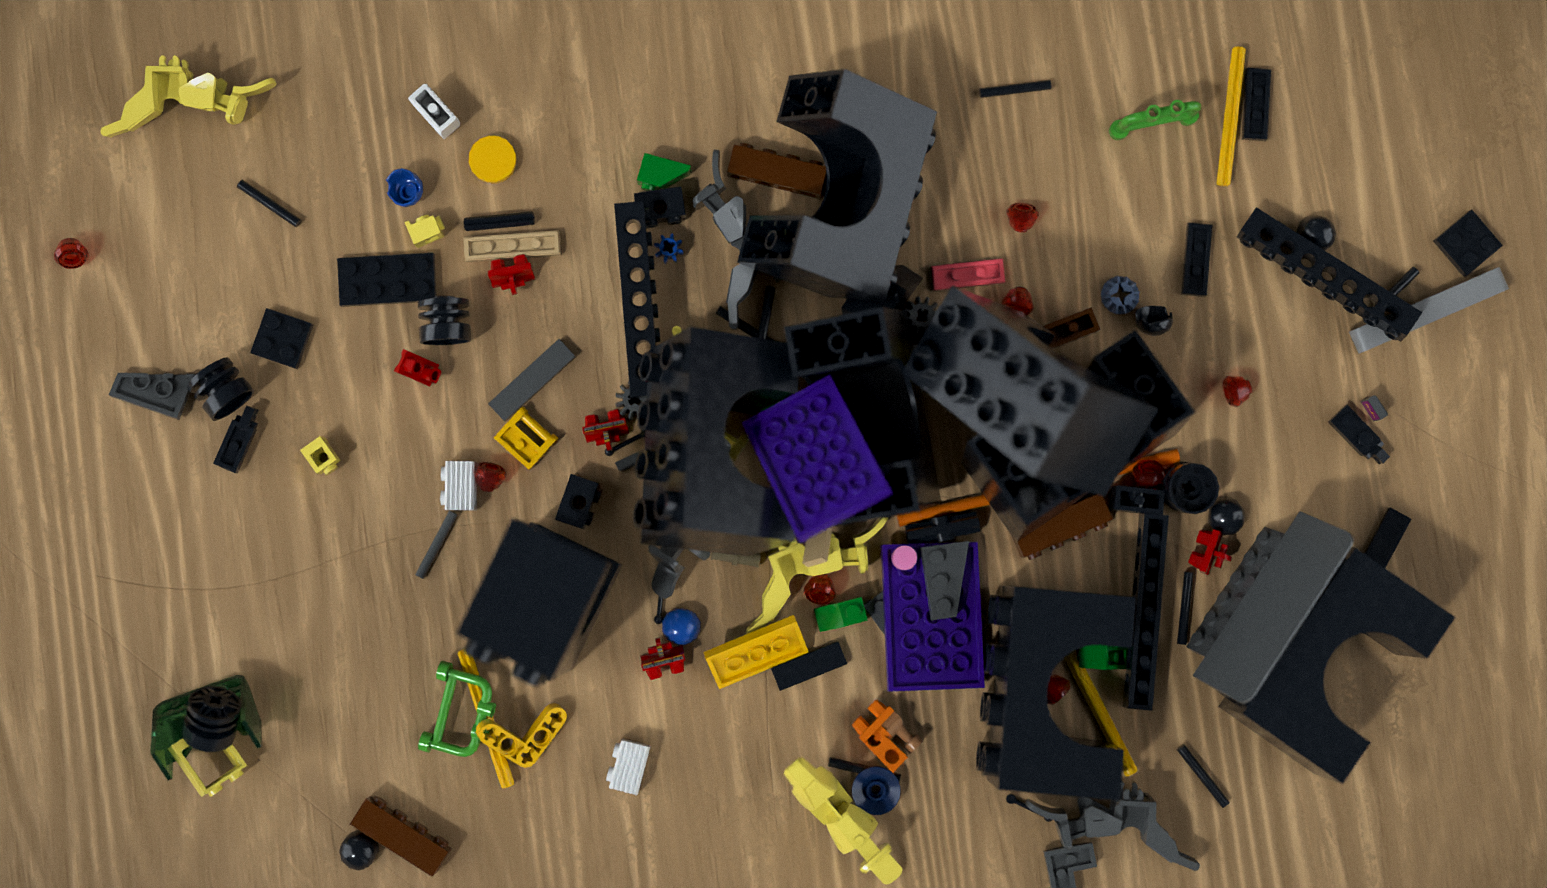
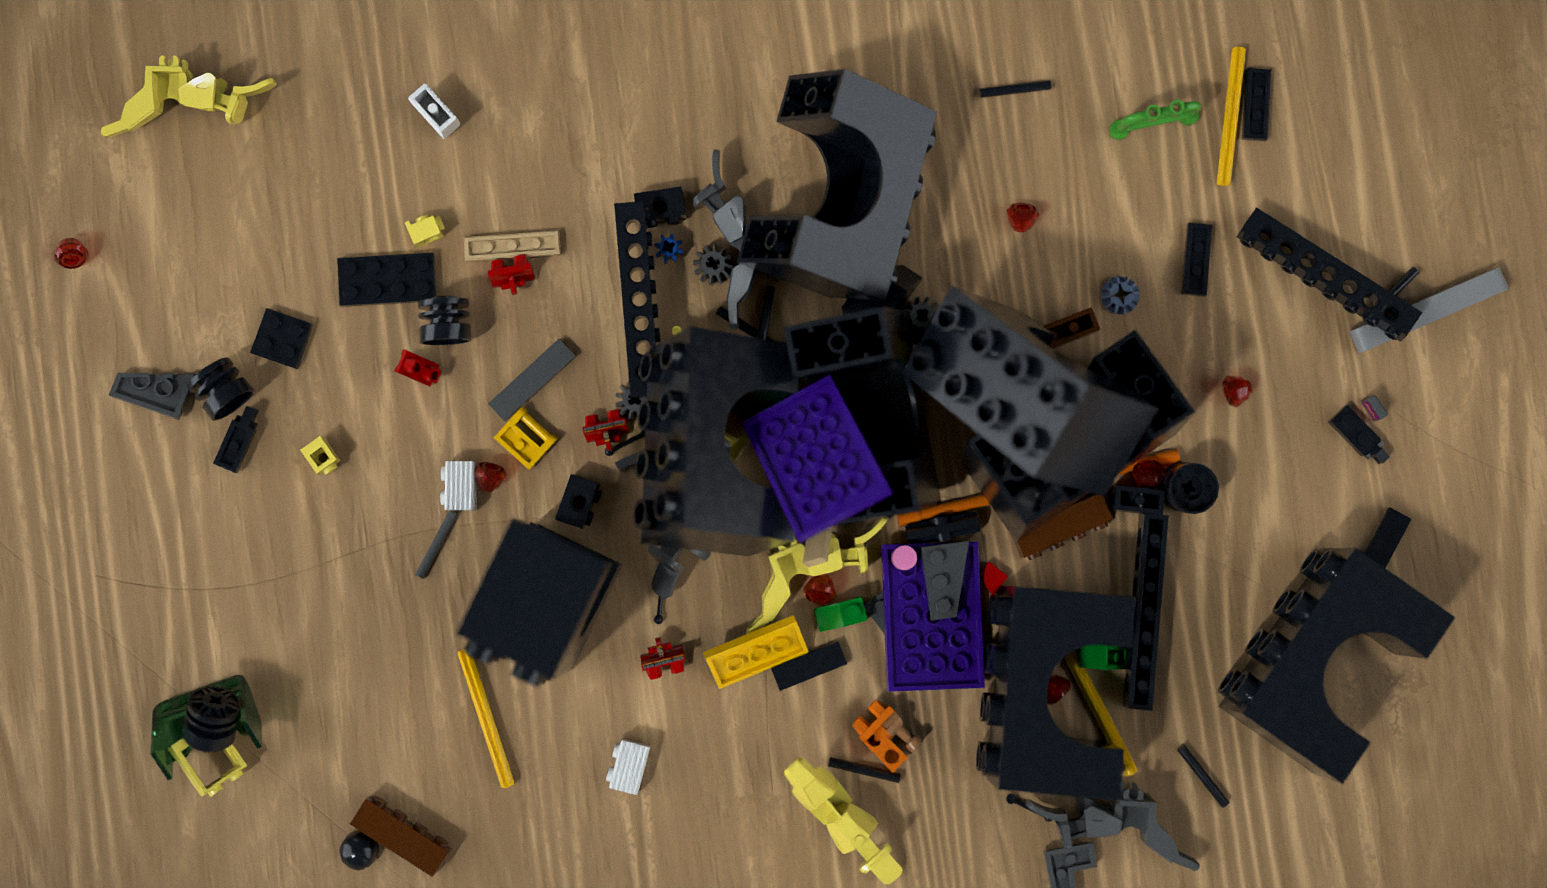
black bar [237,180,301,227] -> none
blue hair [386,168,423,207] -> none
bright green bar [418,660,496,757] -> none
black axle [463,211,535,231] -> none
yellow tile [469,135,517,184] -> none
yellow beam [476,703,567,768] -> none
green slope [637,153,692,191] -> none
blue hair [662,608,701,645] -> none
dark tan pin [711,552,761,568] -> none
reddish brown brick [727,143,826,199] -> none
dark blue dish [852,766,901,815] -> none
coral tile [931,259,1005,291] -> none
clear red cone [1001,287,1034,315] -> none
black hair [1135,306,1173,336] -> none
black bar [1177,572,1194,645] -> none
dark grey slope [1186,511,1354,704] -> none
red hips [1188,529,1232,575] -> none
black hair [1208,496,1245,535] -> none
black hair [1296,215,1336,251] -> none
black plate [1433,209,1503,277] -> none
none -> dark grey gear [693,244,734,286]
none -> red tile [983,562,1008,595]

